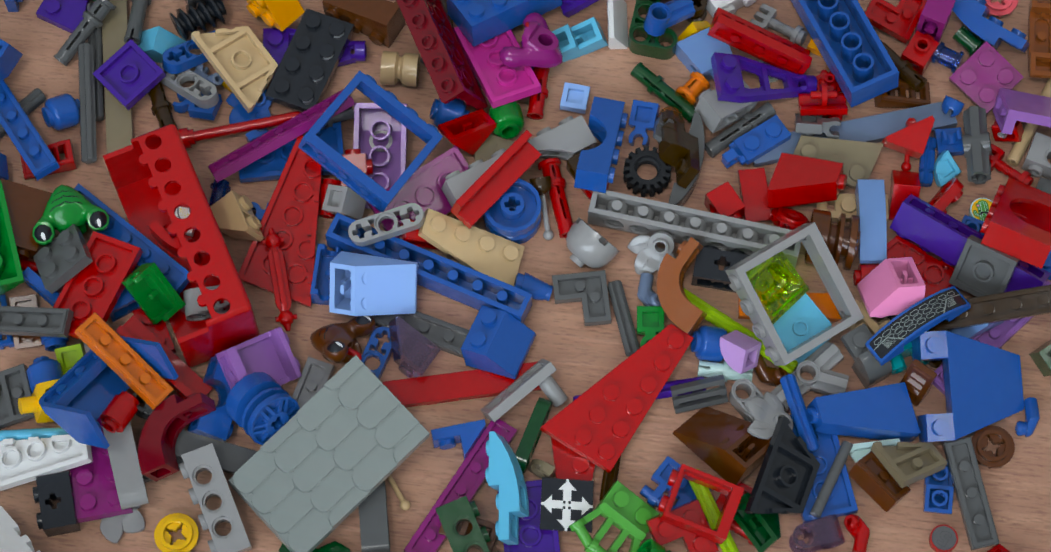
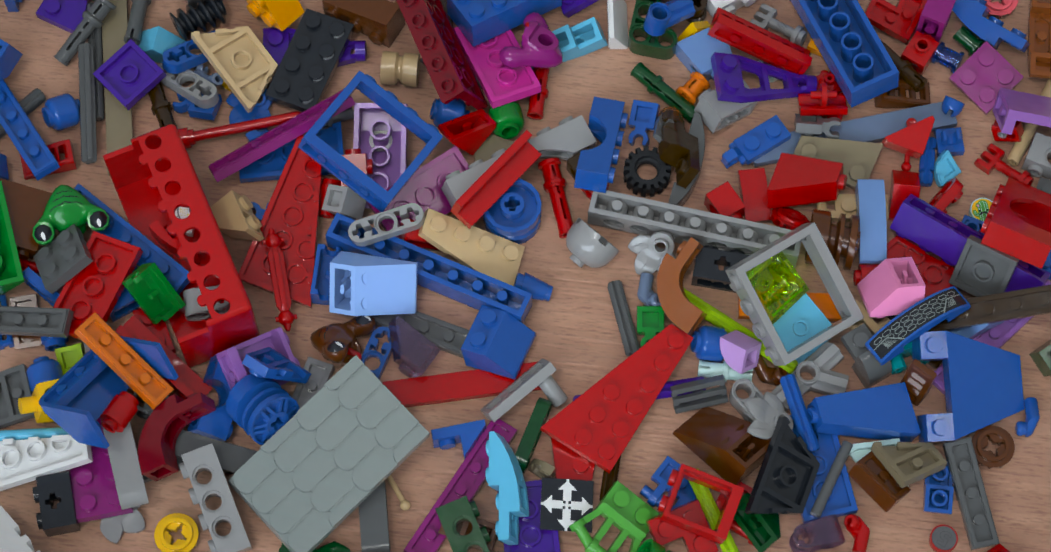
clear blue pin [209,179,231,207] -> none
hinge [530,176,554,240] -> none
dark grey plate [552,270,612,326] -> none
light blue plate [560,82,590,114] -> none
dark grey pin [705,102,776,158] -> none
dark grey piece [962,106,992,184] -> none
none -> blue wing [242,347,311,384]

